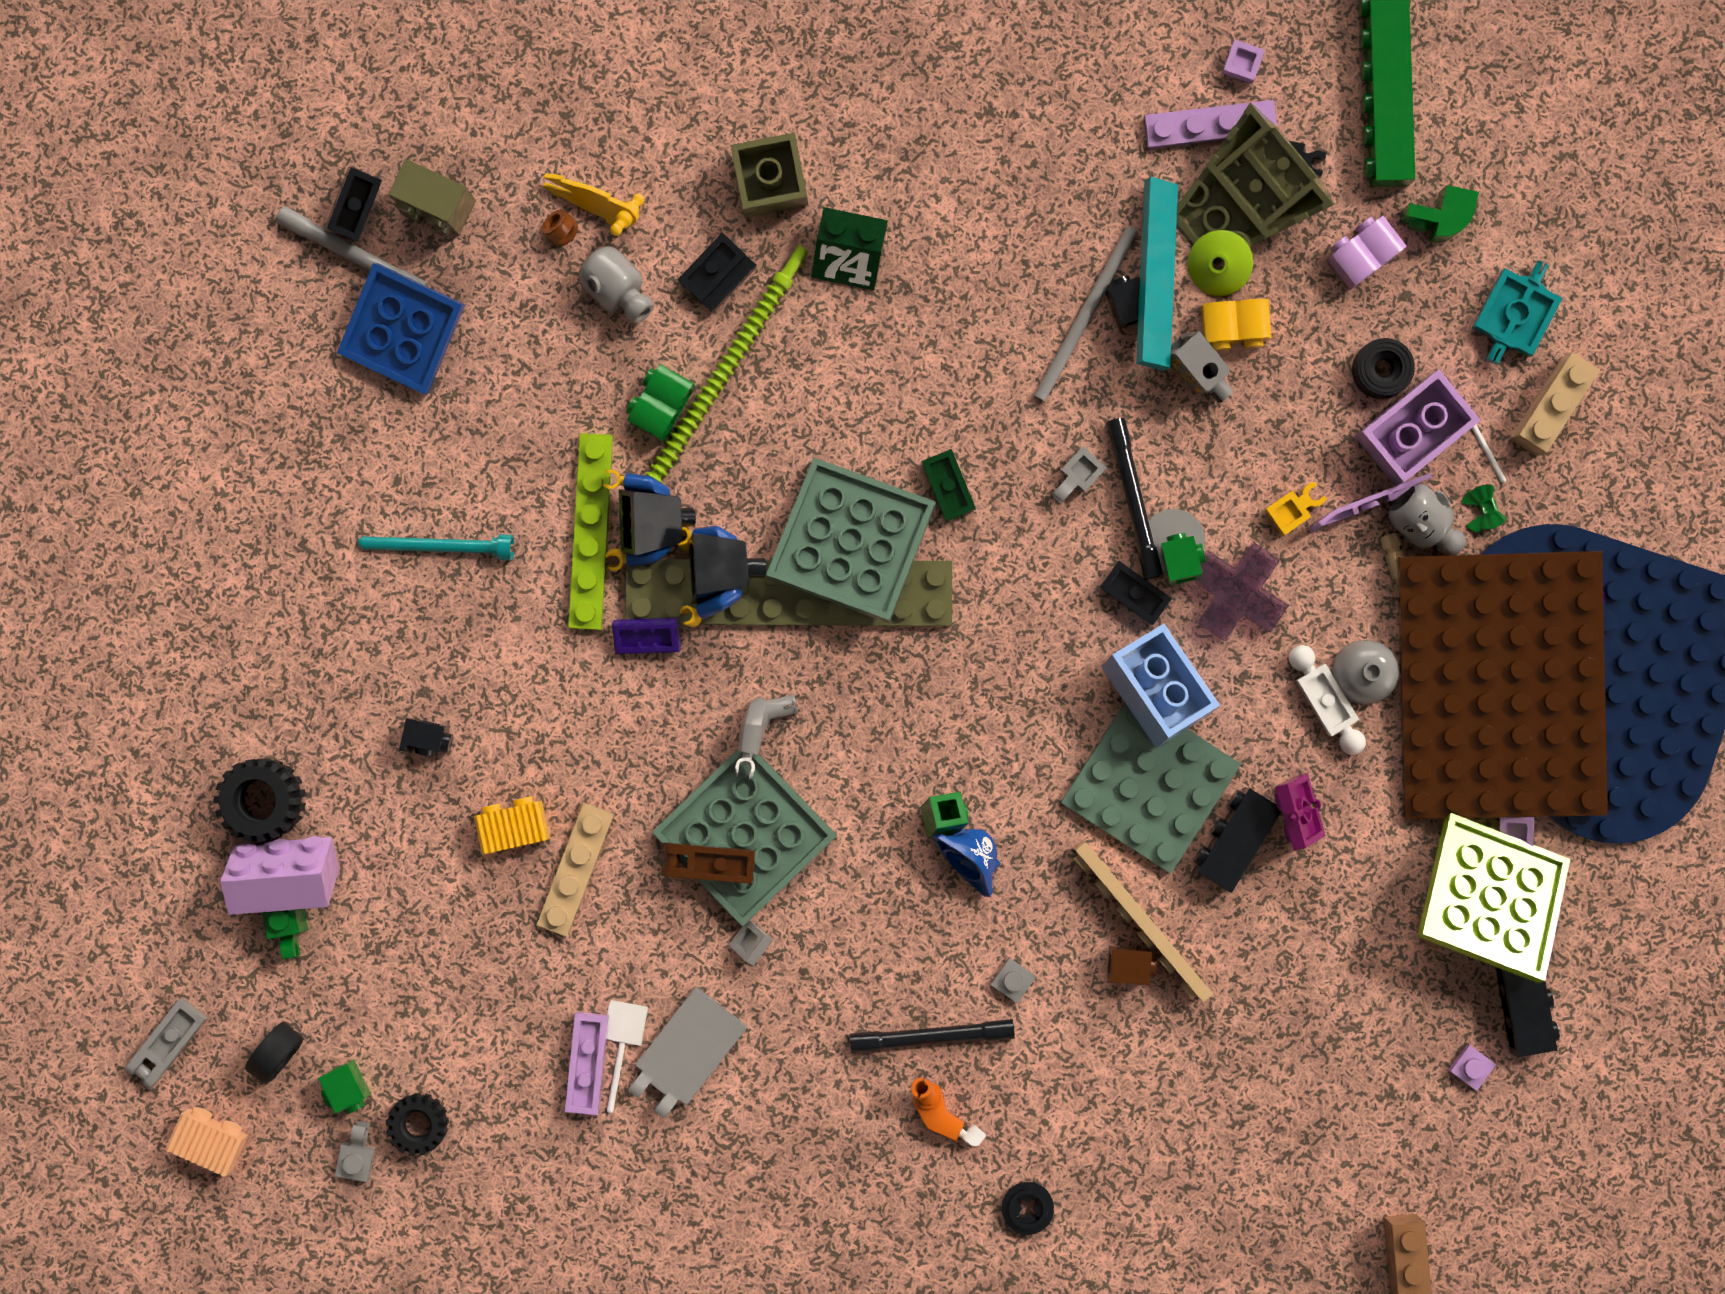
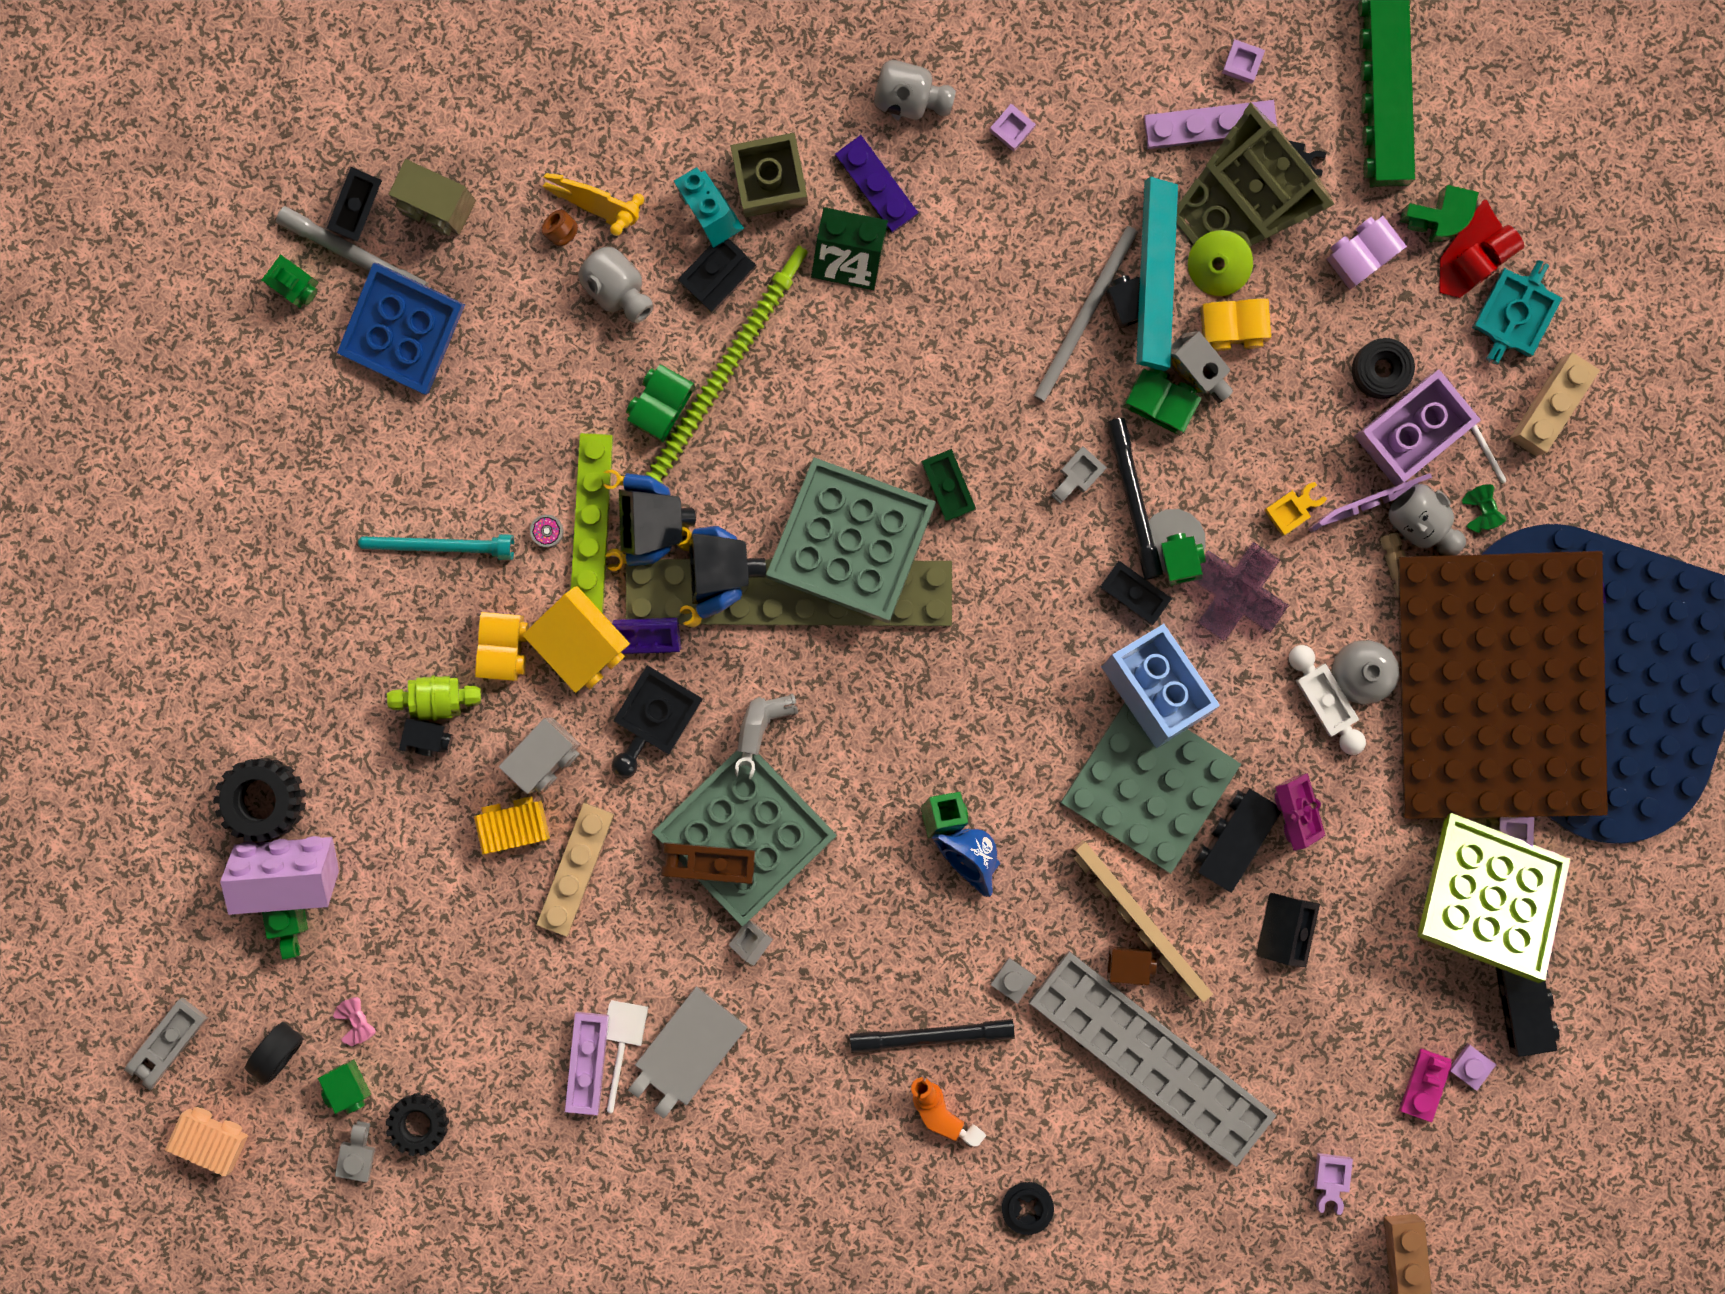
none -> green brick [261,254,319,308]
none -> bright pink piece [333,997,376,1046]
none -> lime piece [387,675,481,721]
none -> yellow brick [475,612,529,681]
none -> light grey brick [499,718,581,794]
none -> yellow brick [522,586,630,693]
none -> tile [530,515,564,548]
none -> black plate [612,665,703,779]
none -> teal window [674,167,744,248]
none -> dark purple plate [835,135,918,234]
none -> light grey piece [874,60,956,121]
none -> lavender plate [989,104,1036,152]
none -> light grey plate [1029,951,1277,1167]
none -> green brick [1123,368,1202,436]
none -> black panel [1256,893,1320,968]
none -> lavender plate [1314,1153,1353,1215]
none -> dark pink plate [1399,1048,1452,1122]
none -> red panel [1439,199,1525,298]

